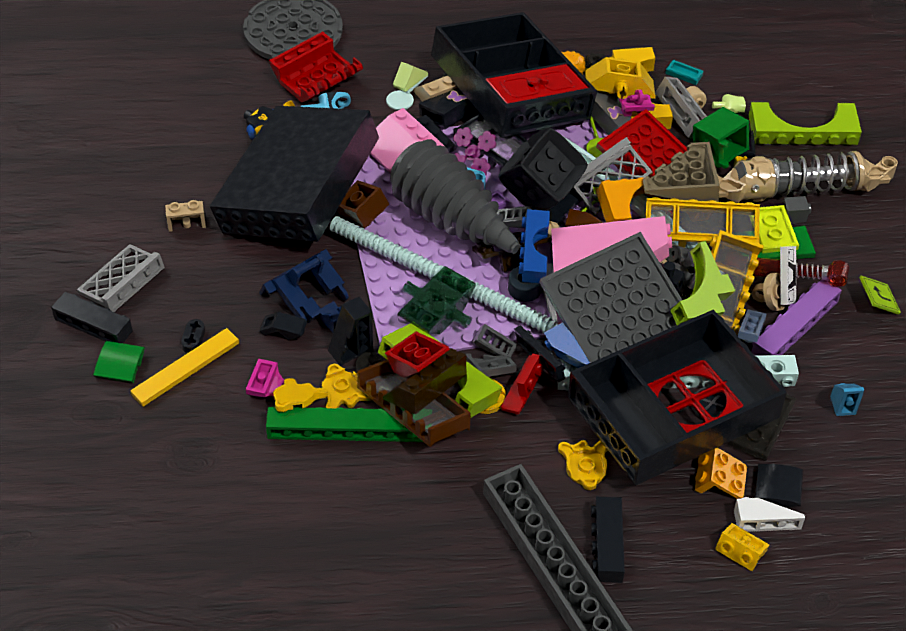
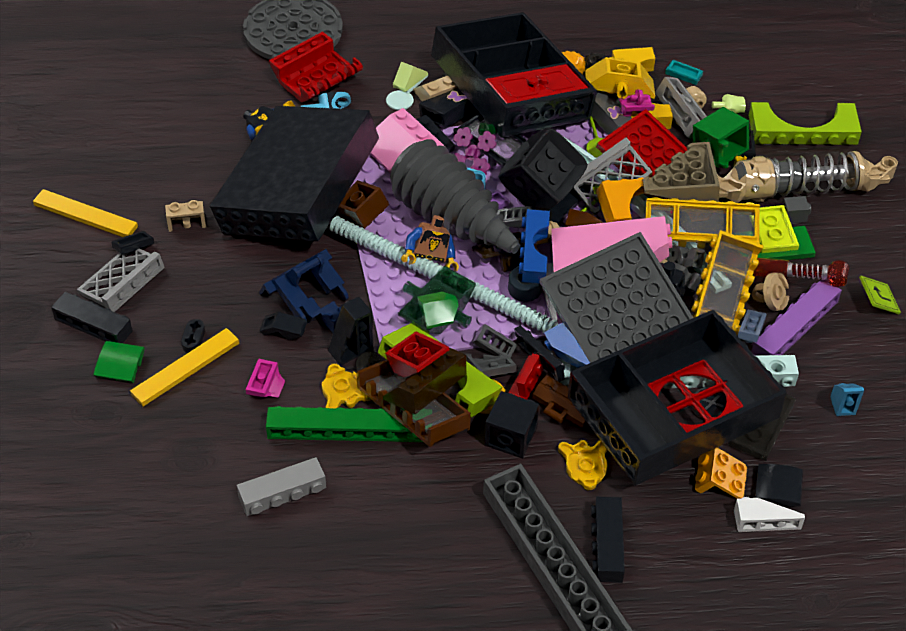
yellow tile [273,378,328,412] -> none
lime arch [670,241,735,325] -> none
yellow bracket [715,523,769,571] -> none
white tile [780,246,796,305] -> none
none -> yellow tile [33,189,138,237]
none -> black tile [111,231,154,255]
none -> light grey brick [237,457,326,516]
none -> torso [401,215,459,272]
none -> slope [417,292,459,329]
none -> dark green piece [478,123,496,136]
none -> black brick [485,391,539,459]
none -> reddish brown piece [532,375,588,428]

